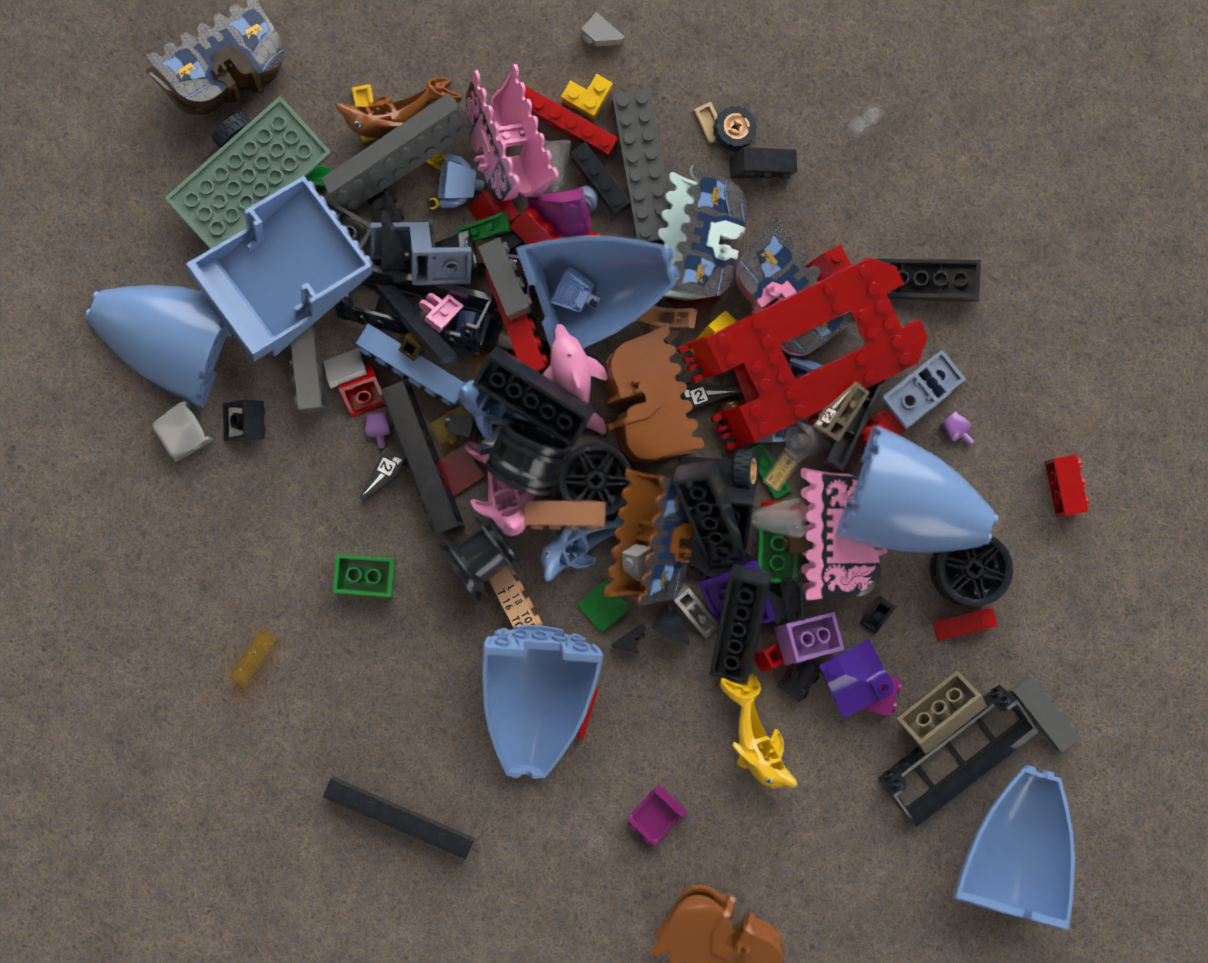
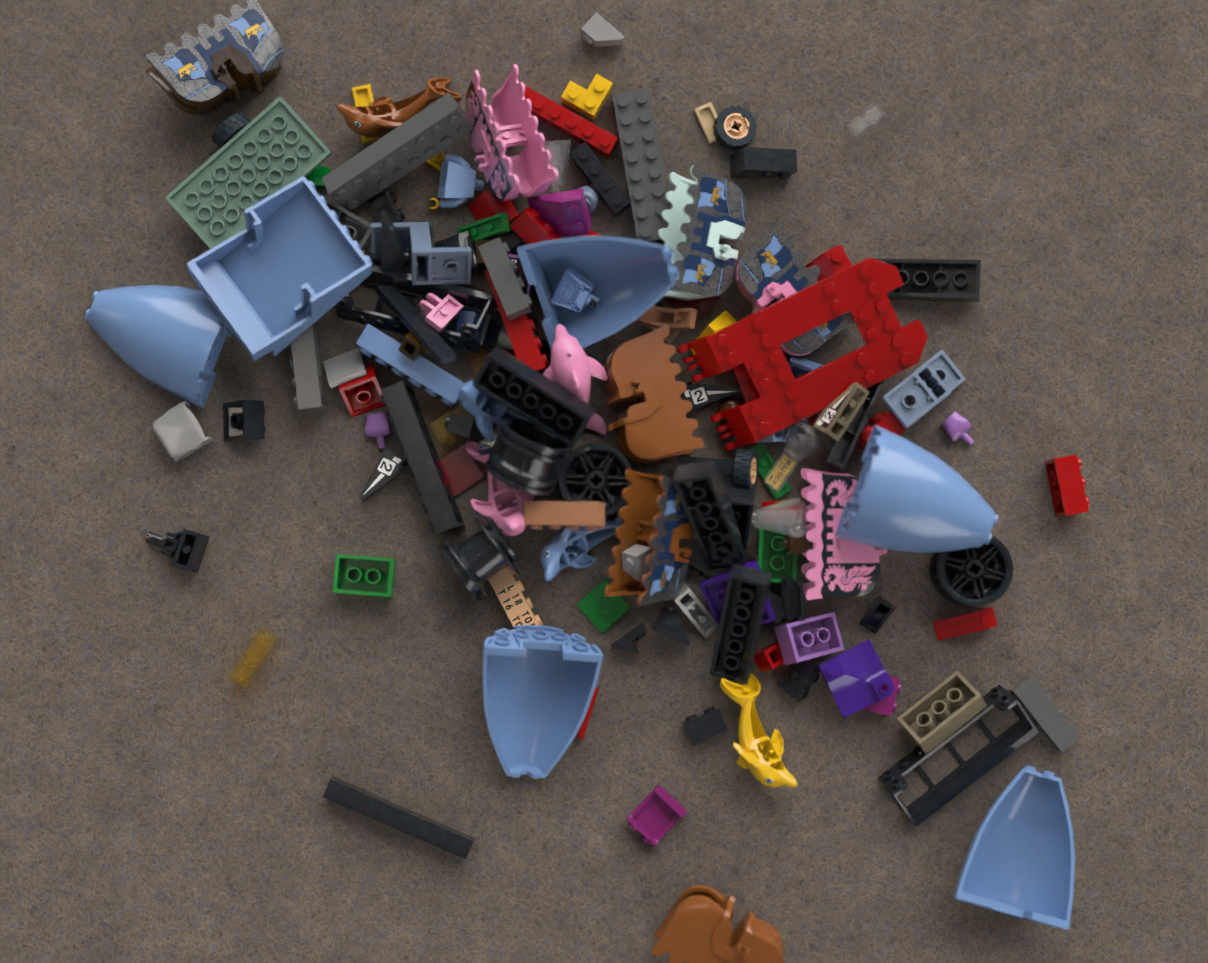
none -> black brick [145,529,210,573]
none -> black brick [683,706,728,745]

